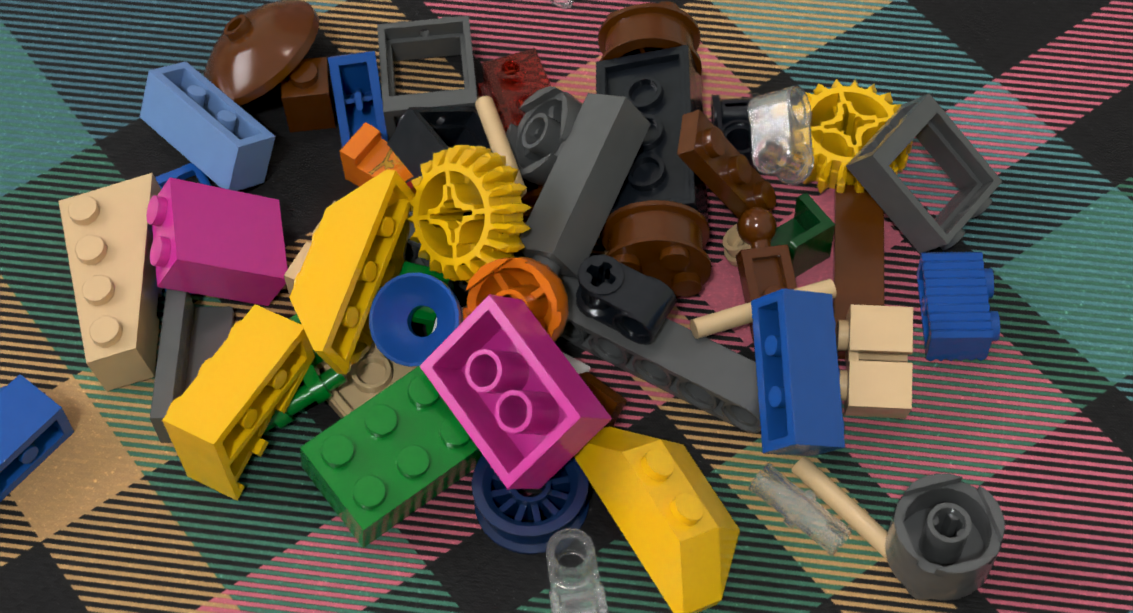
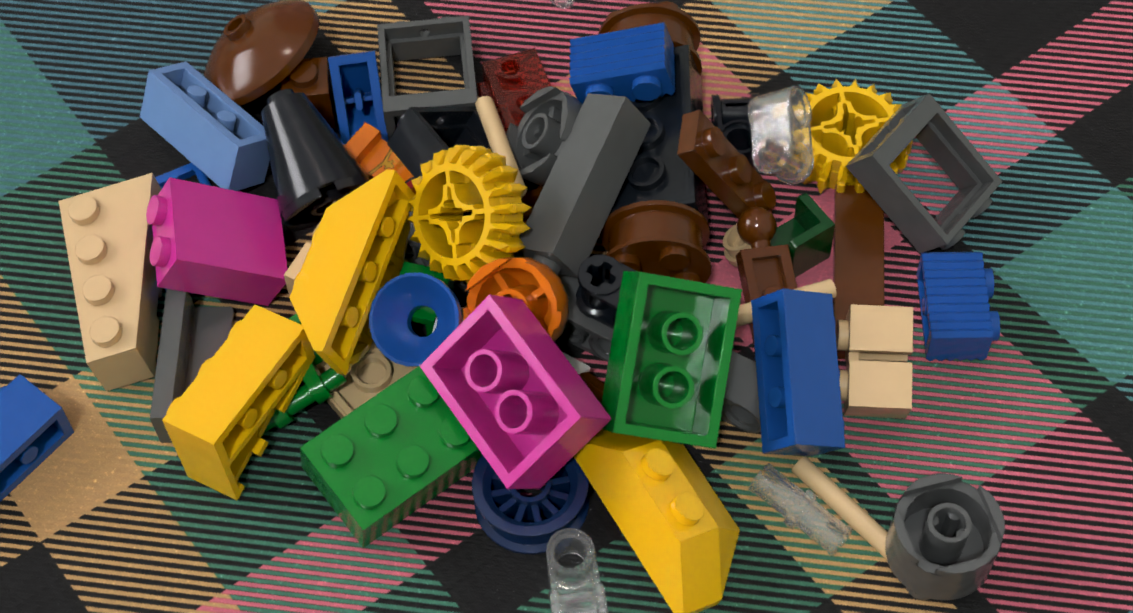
none -> black cone [261,89,370,229]
none -> blue brick [569,22,675,103]
none -> green brick [601,271,742,449]

